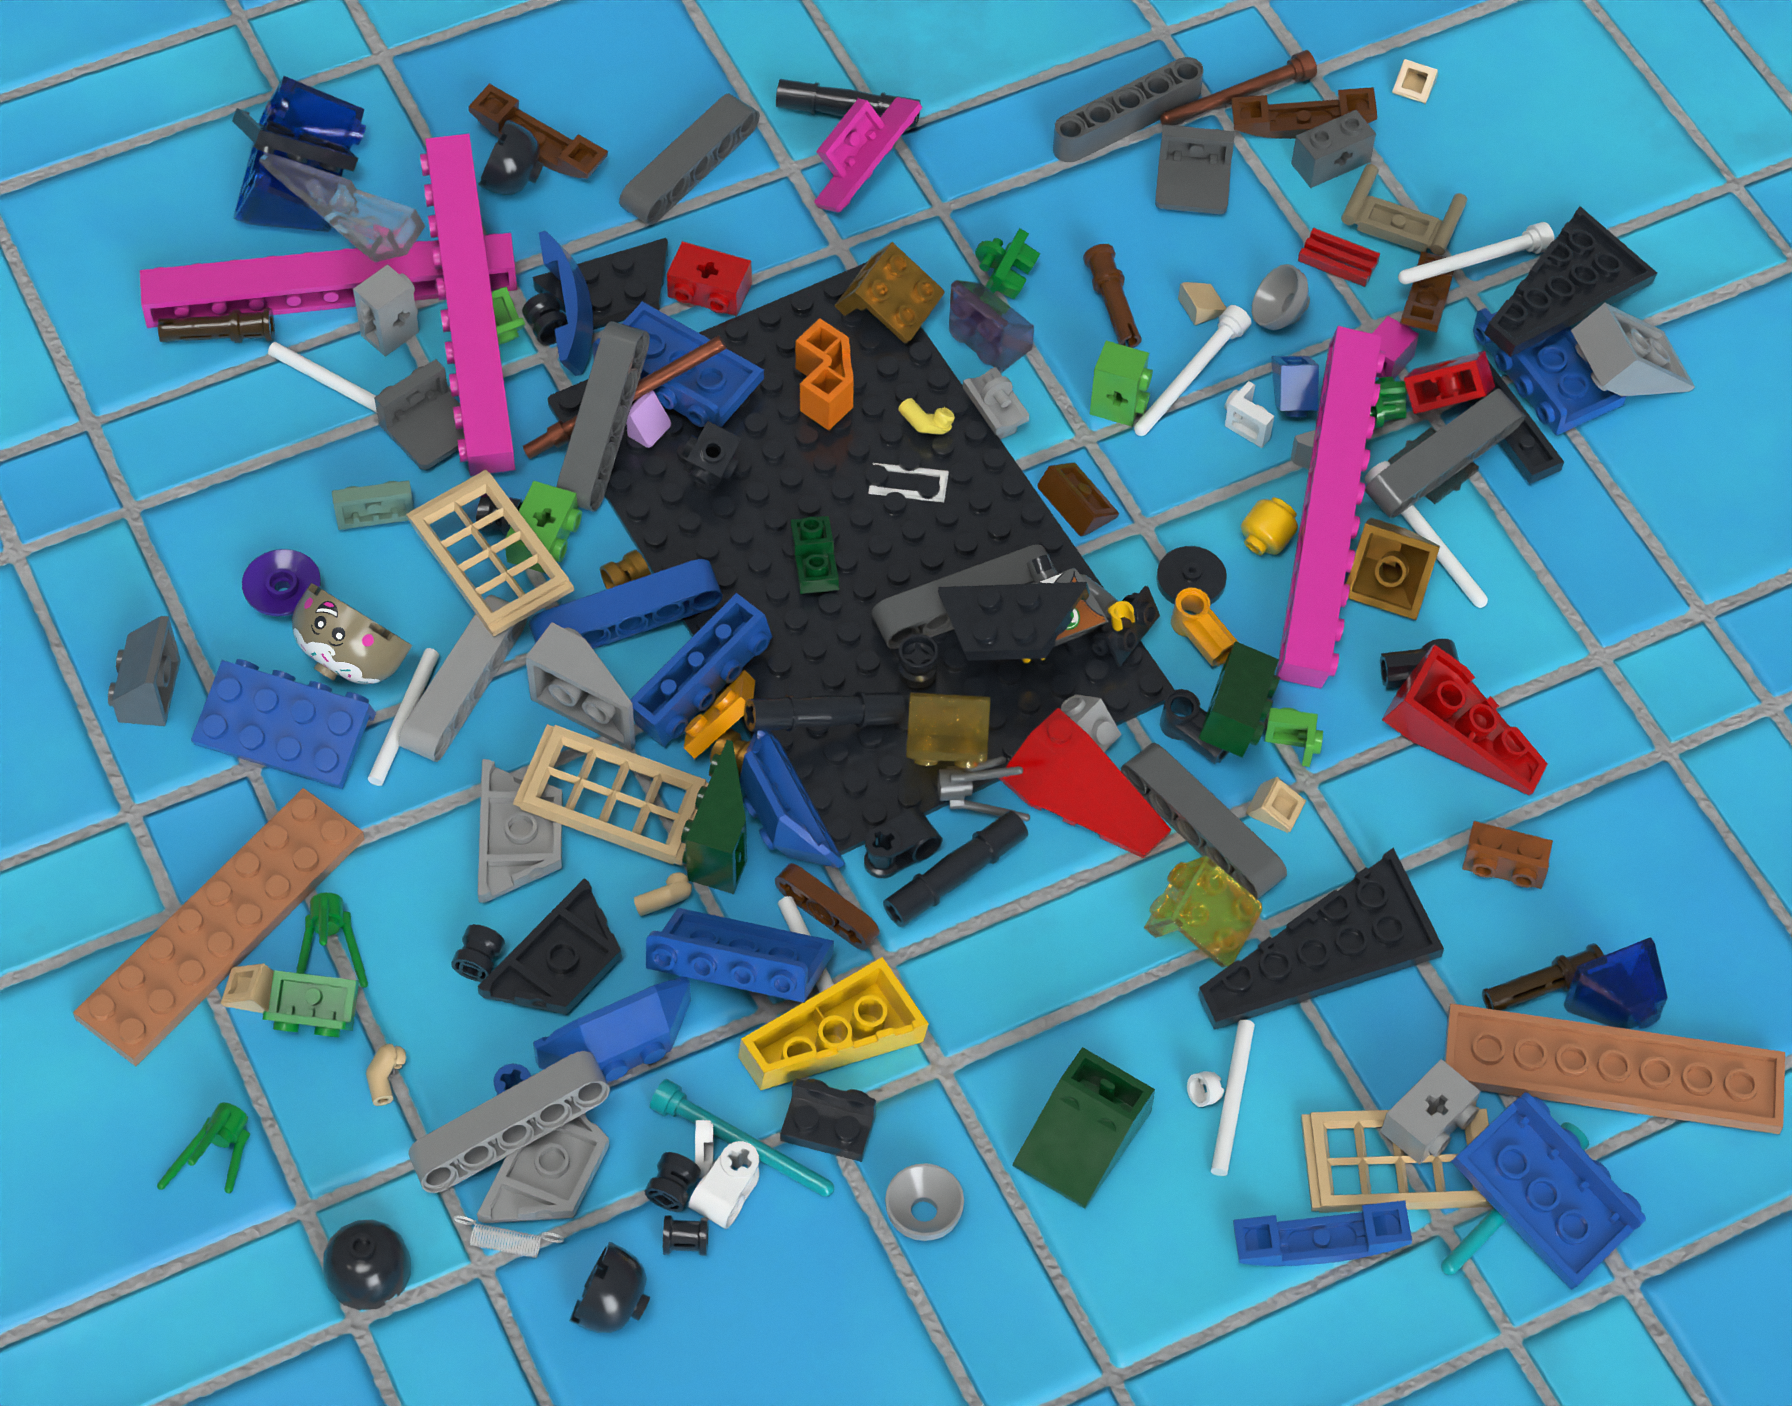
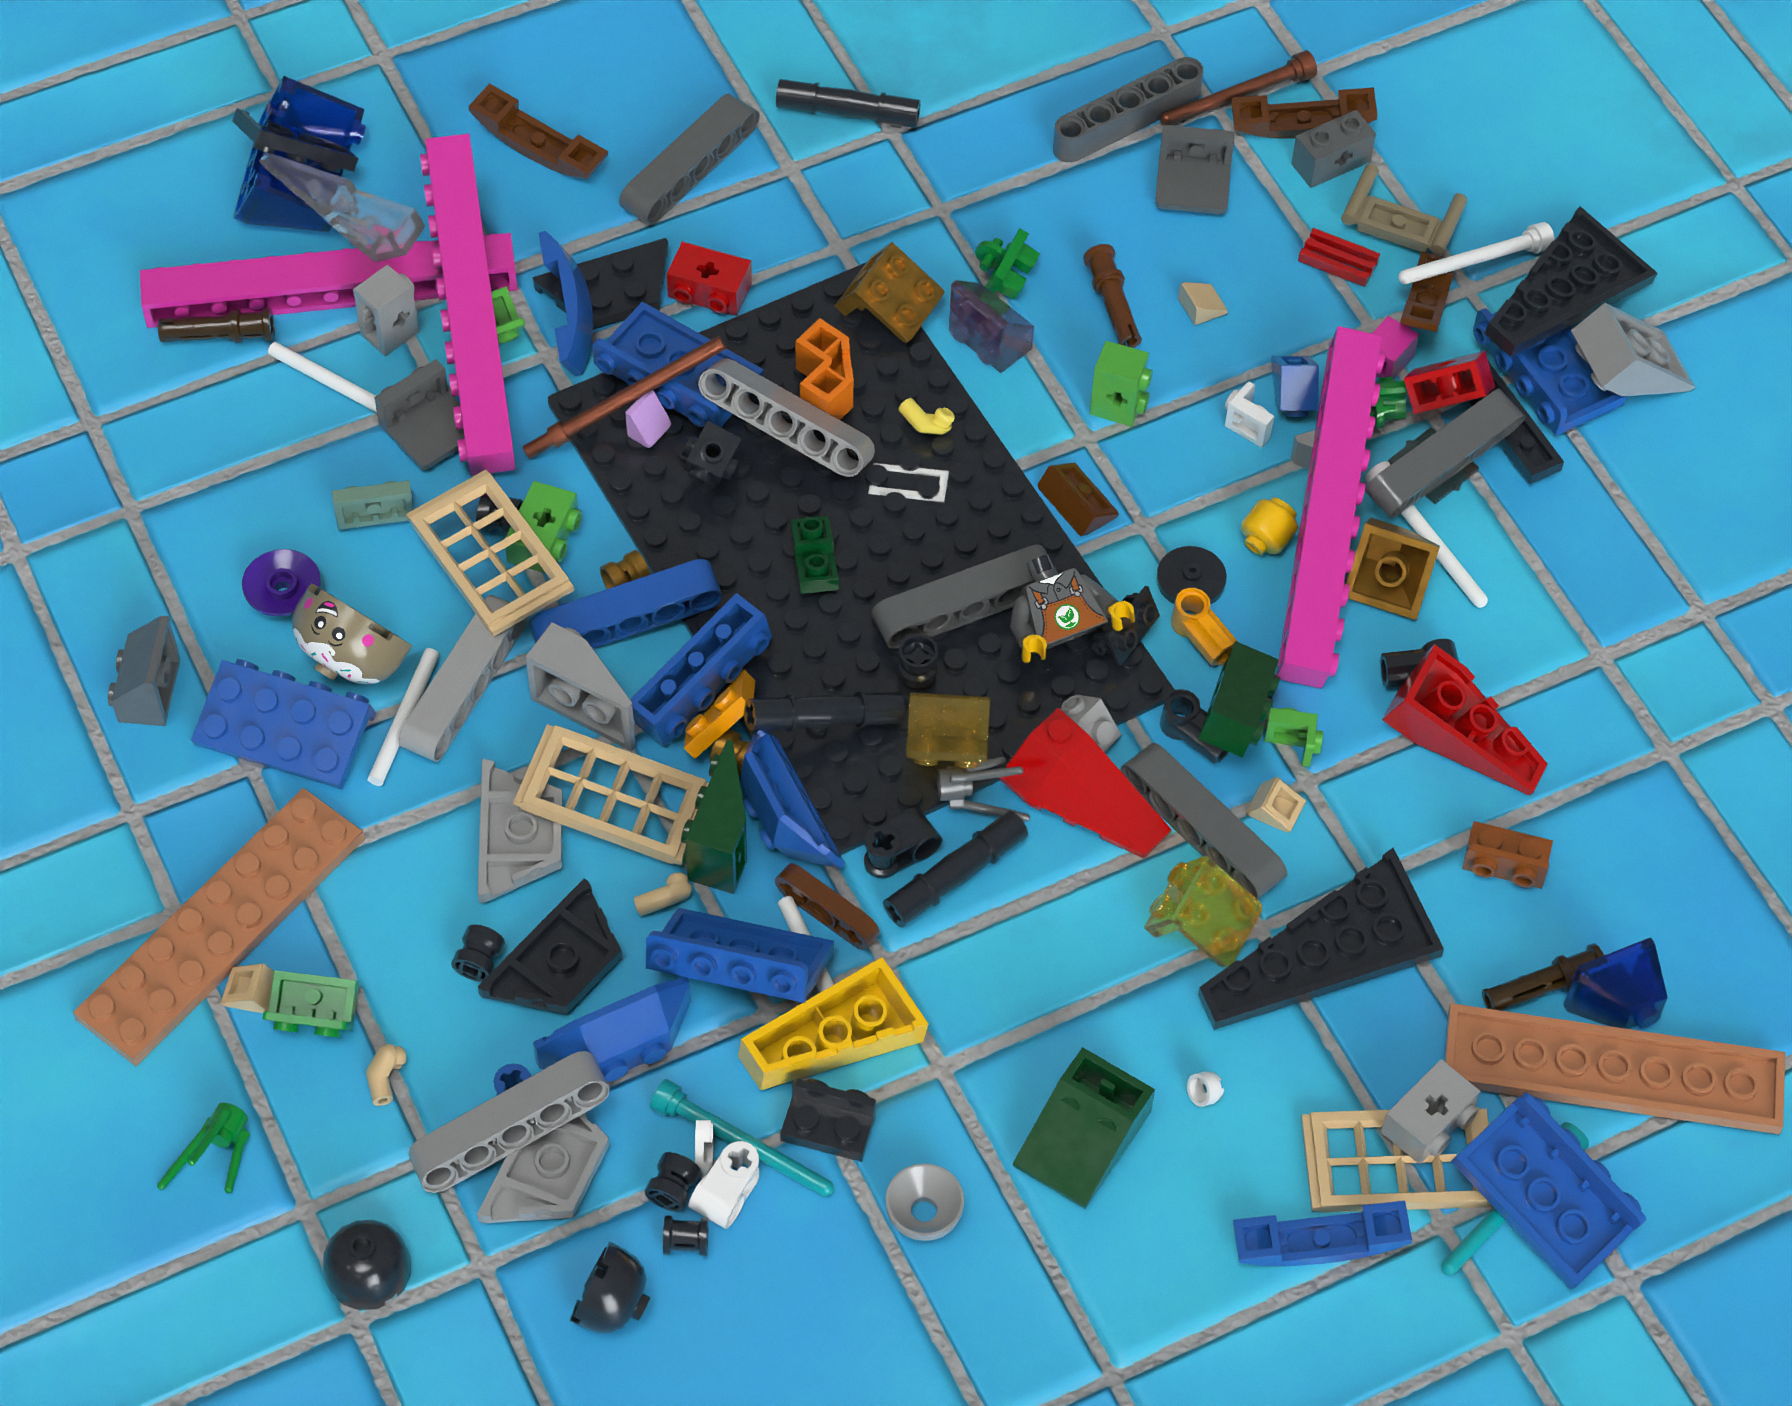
green plant [296,892,368,988] -> none
white piece [454,1216,564,1258] -> none
black cylinder [478,119,544,195] -> none
black wheel [522,293,568,345] -> none
dark grey beam [556,321,650,512] -> none
dark pink bracket [814,97,922,213] -> none
black wing [938,582,1090,660] -> none
light grey hips [963,367,1029,439] -> none
white piece [1134,305,1252,436] -> none
white bar [1211,1020,1255,1176] -> none
light grey piece [1252,264,1310,330] -> none
tan slope [1392,59,1438,104] -> none
none -> light grey beam [698,358,875,477]

